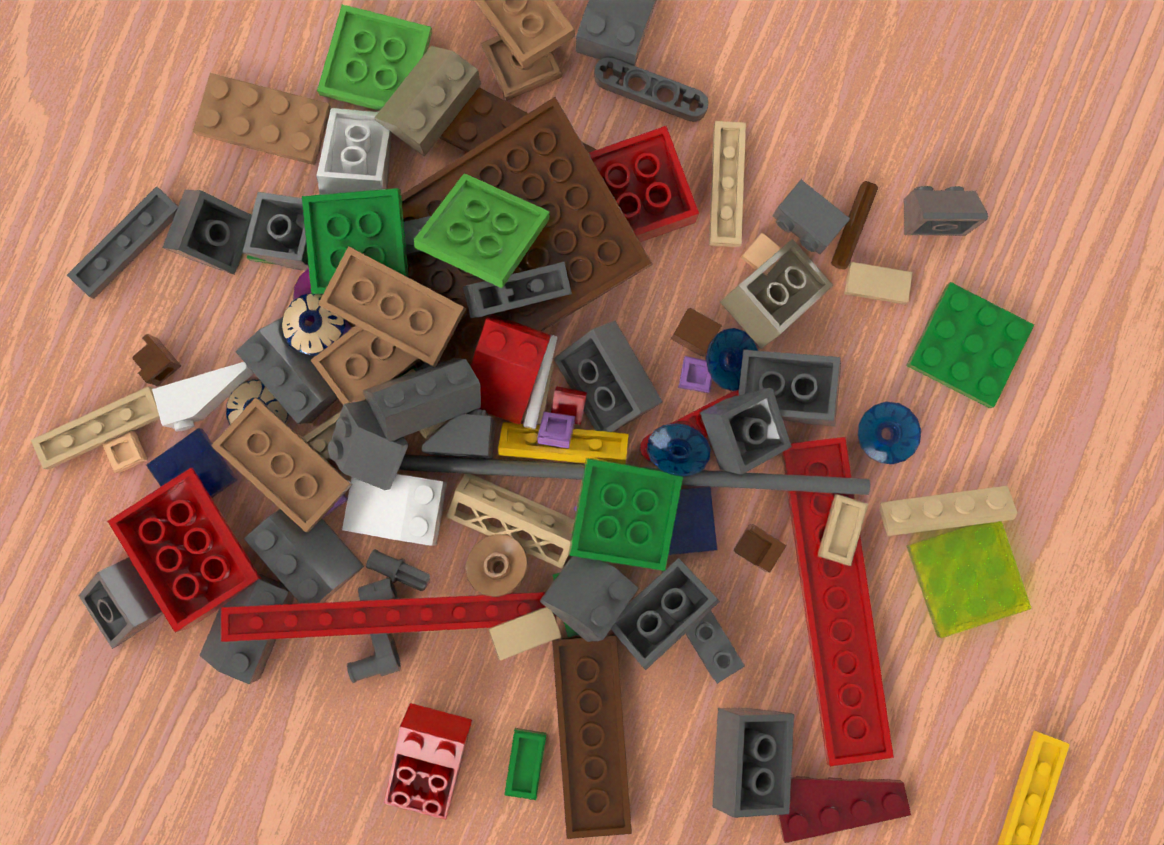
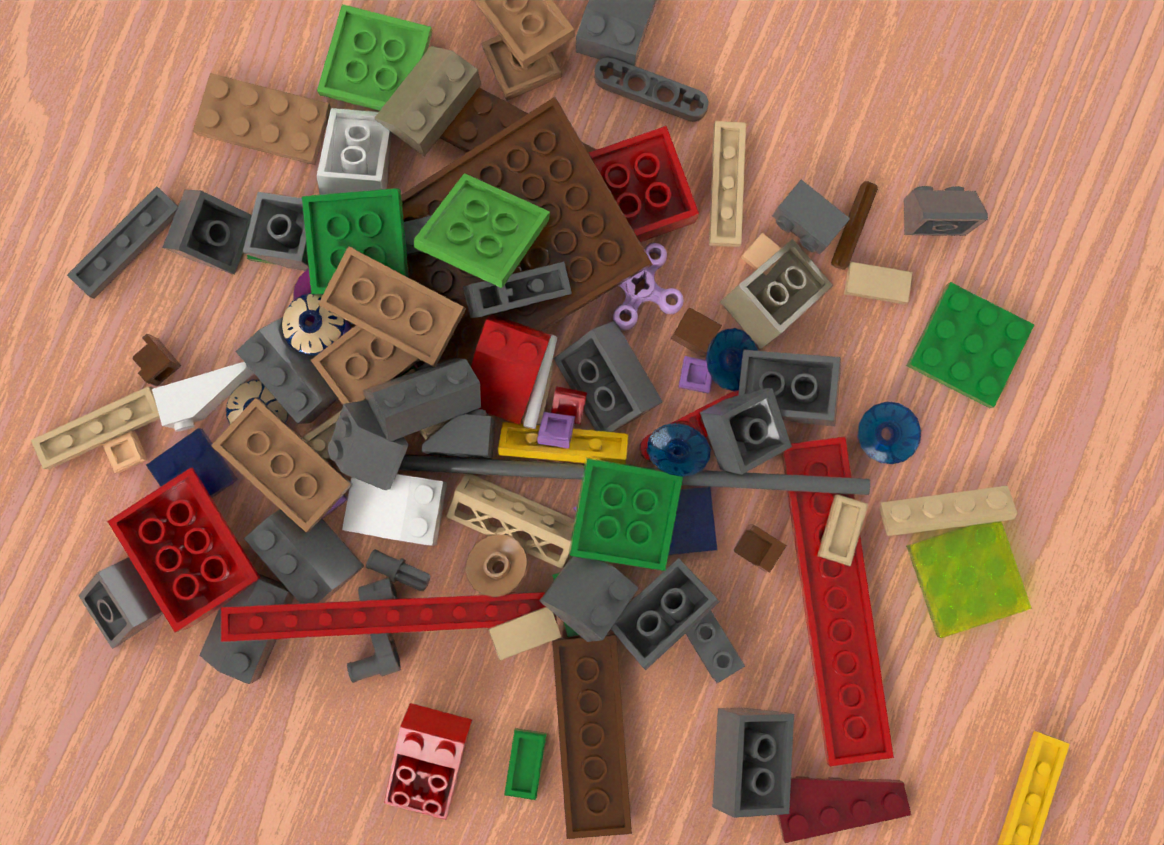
none -> lavender gear [613,243,684,331]

